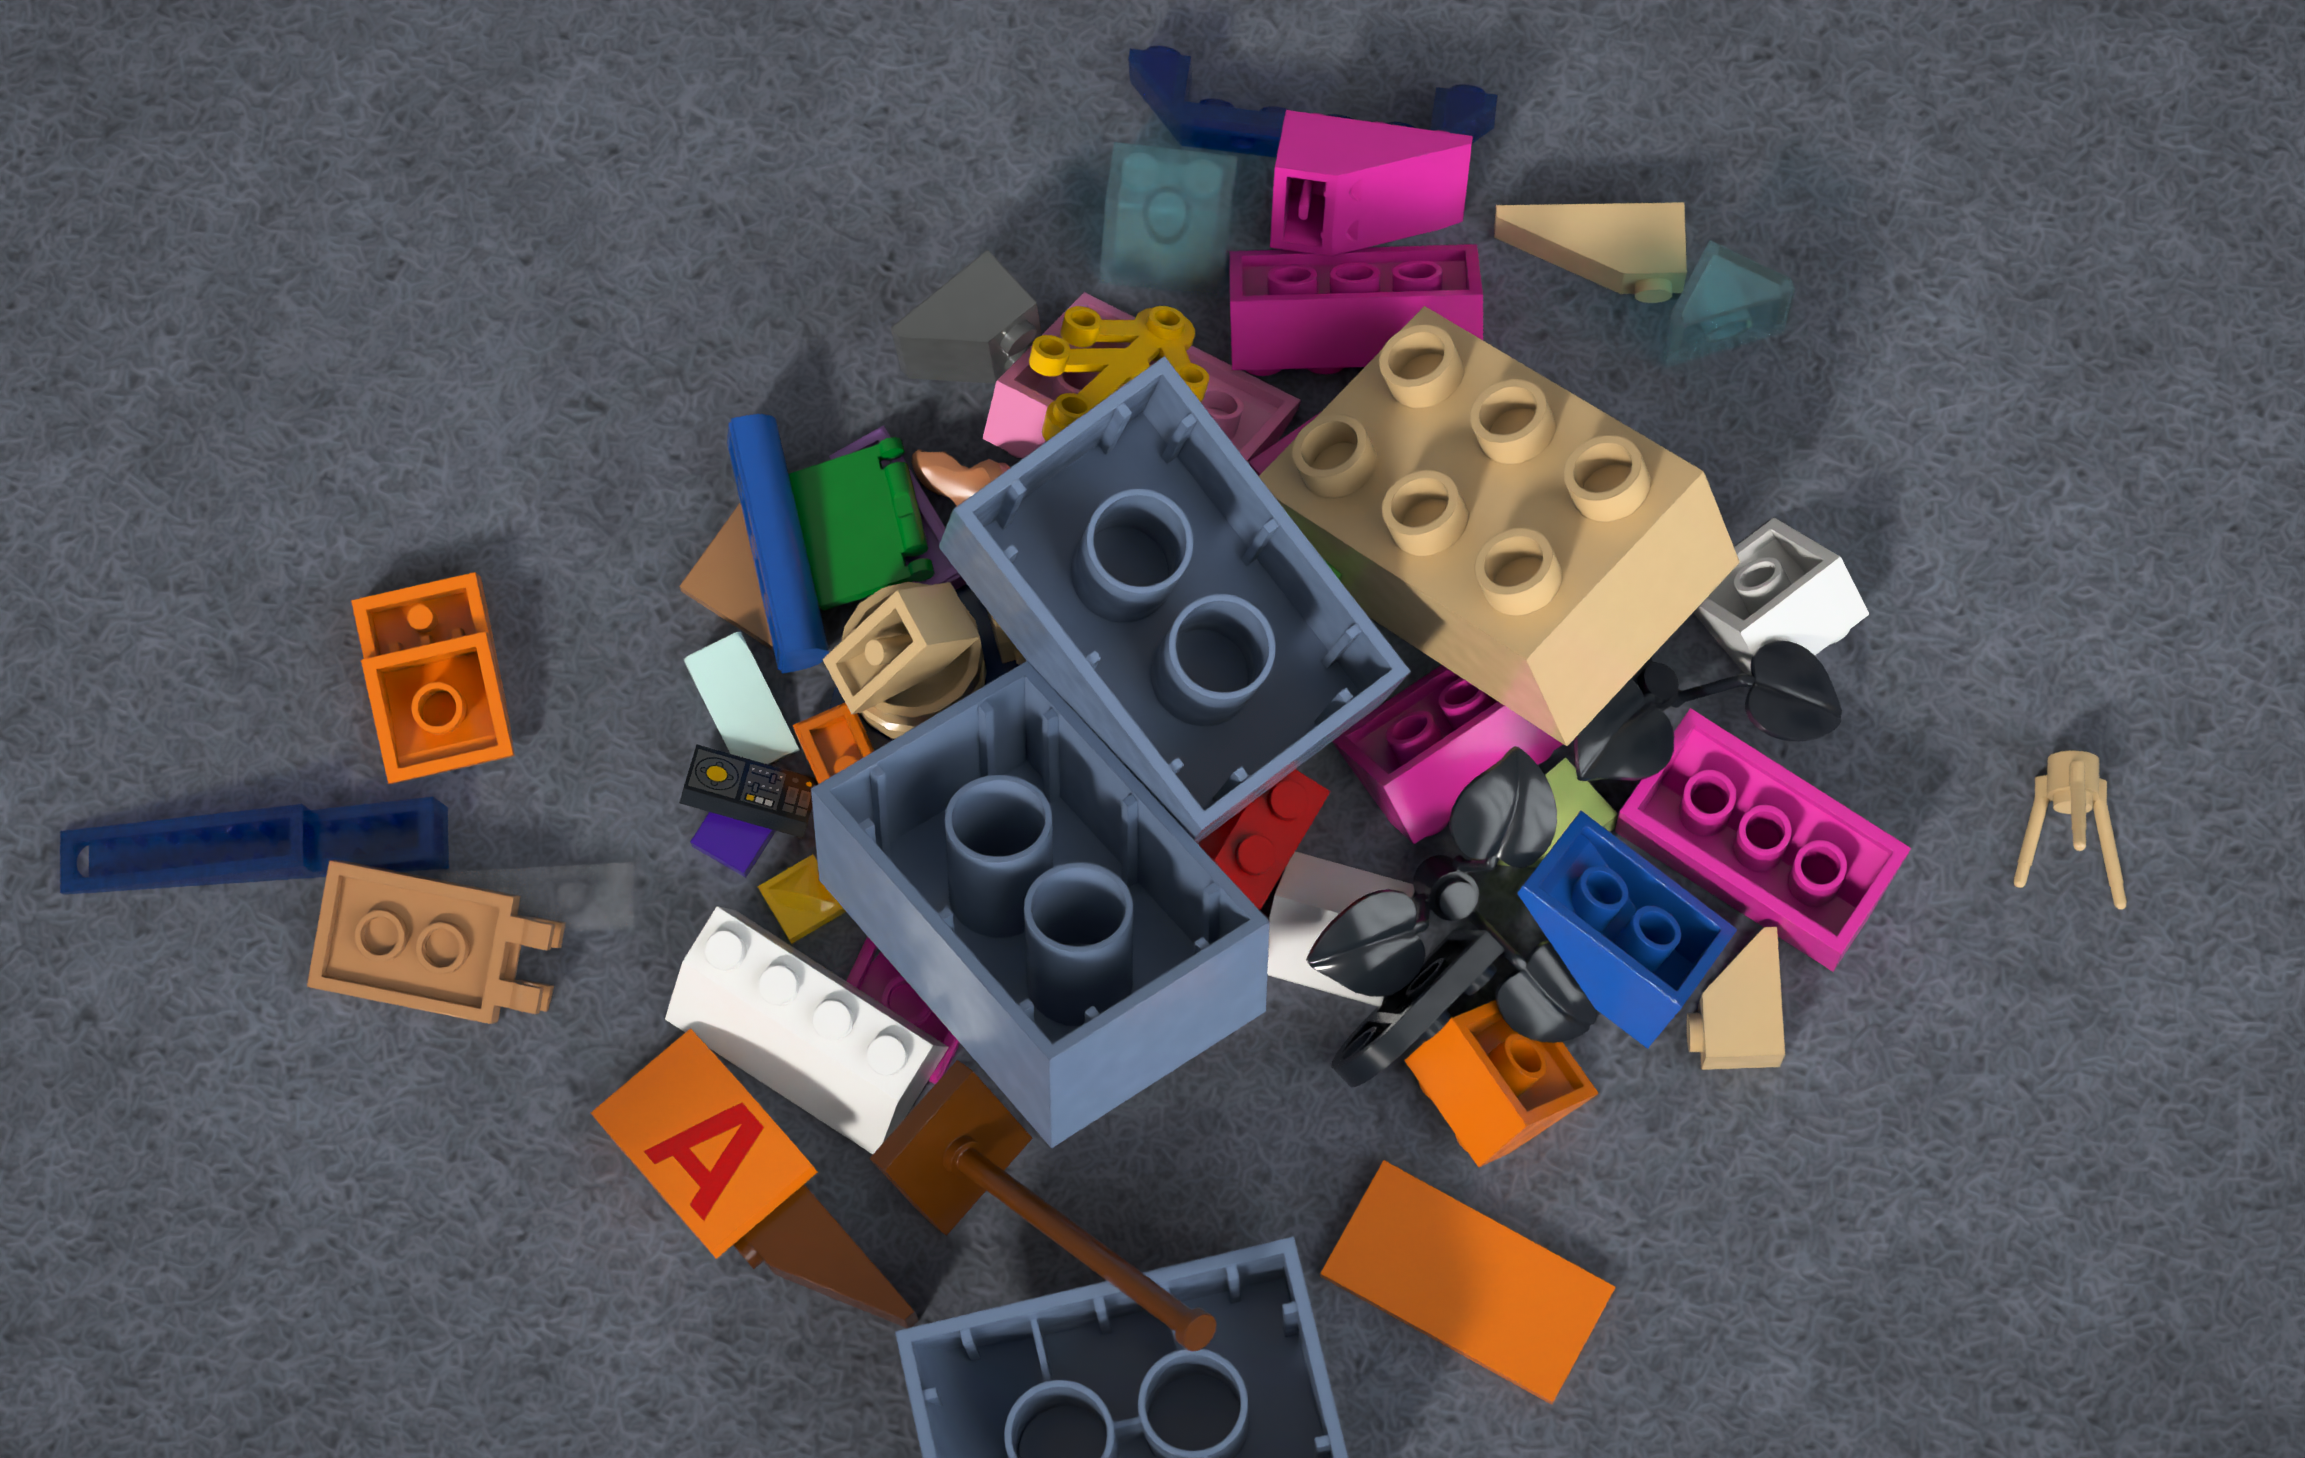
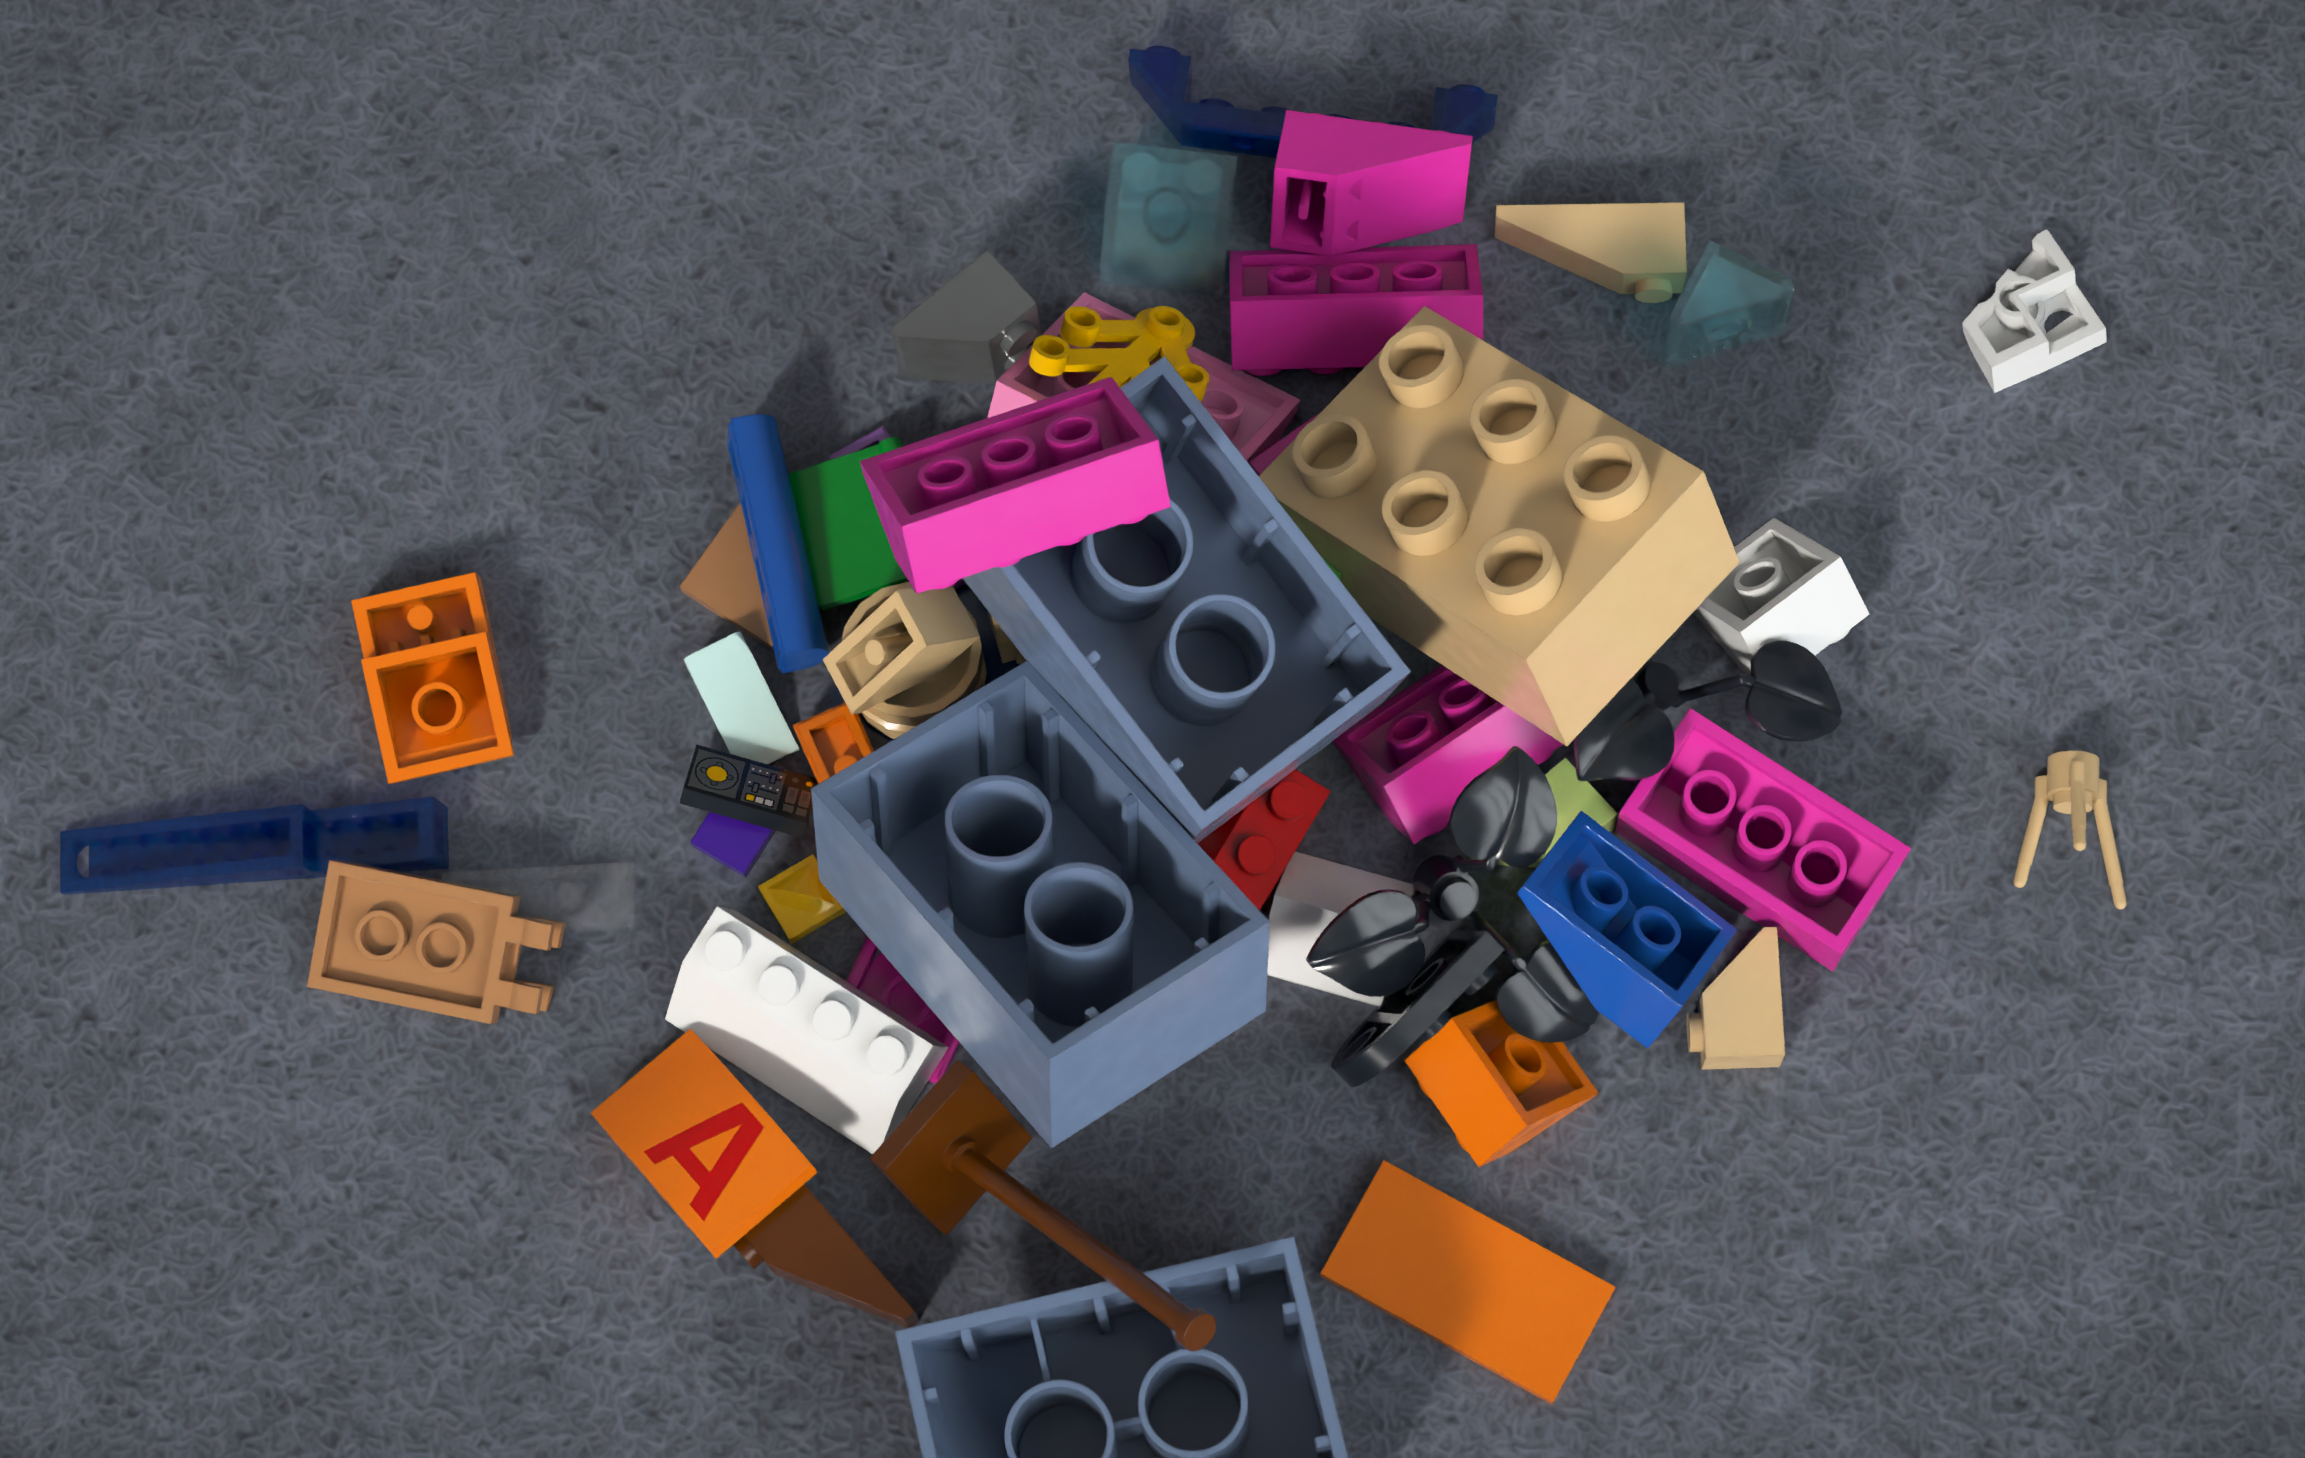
none -> dark pink slope [860,377,1171,594]
none -> white slope [1962,229,2107,393]

